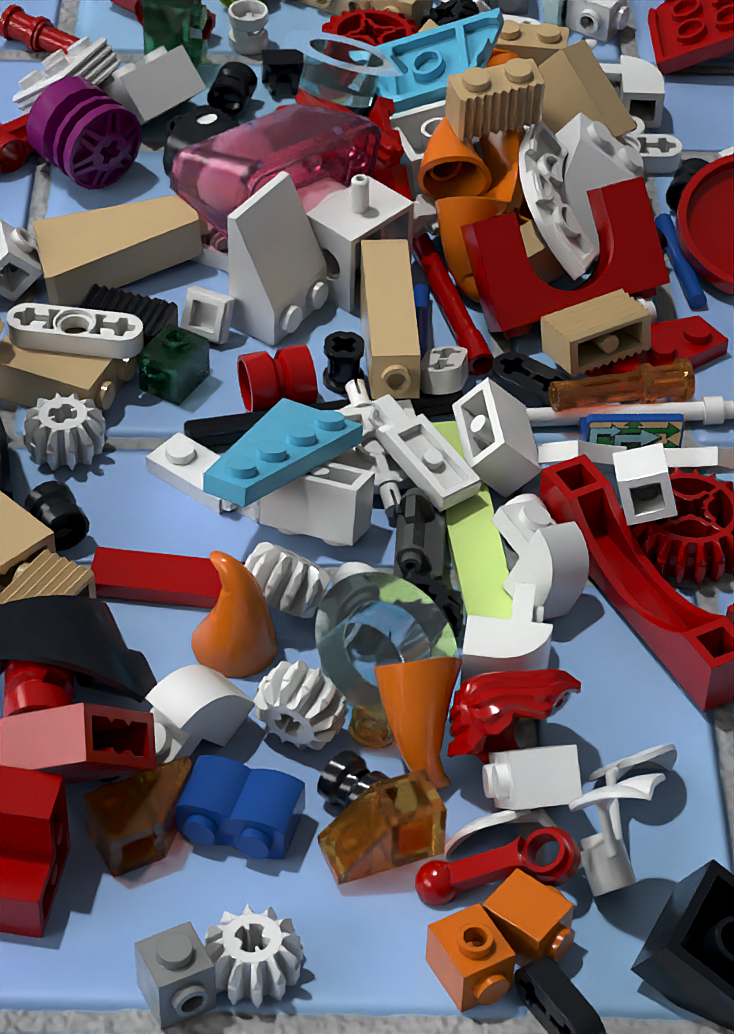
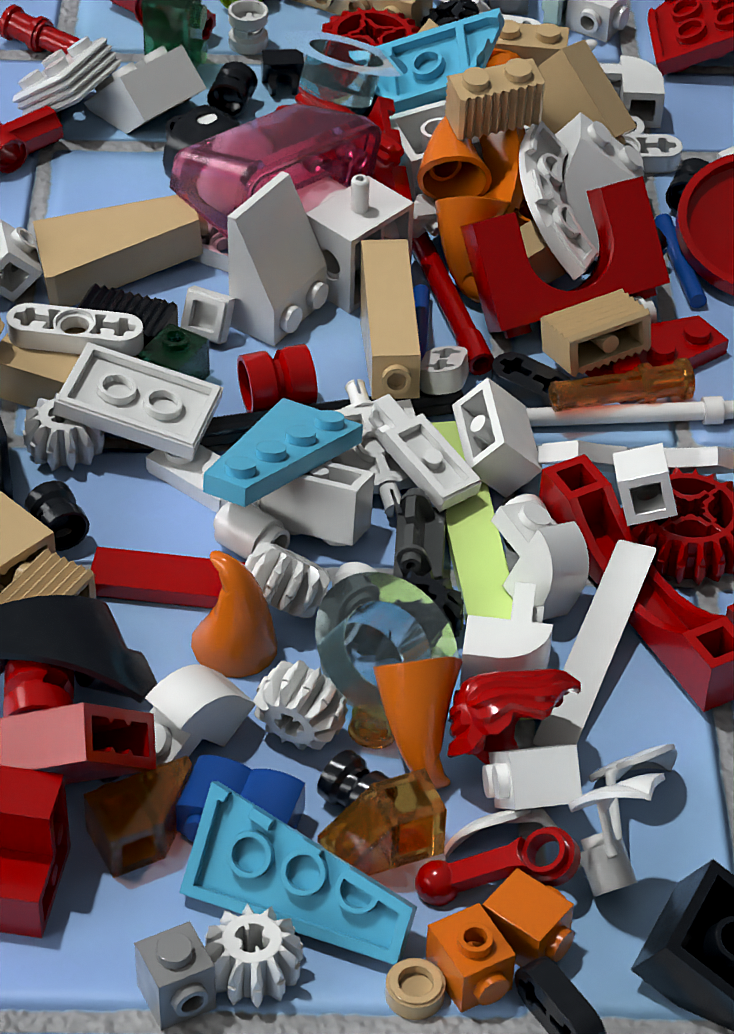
magenta wheel [26,76,142,190] -> none
black bush [322,331,365,394] -> none
panel [578,413,685,450] -> none
none -> white tile [53,342,224,461]
none -> medium azure wing [179,781,417,965]
none -> white brick [213,502,290,560]
none -> tan tile [385,958,446,1020]
none -> white sticker [533,540,656,746]

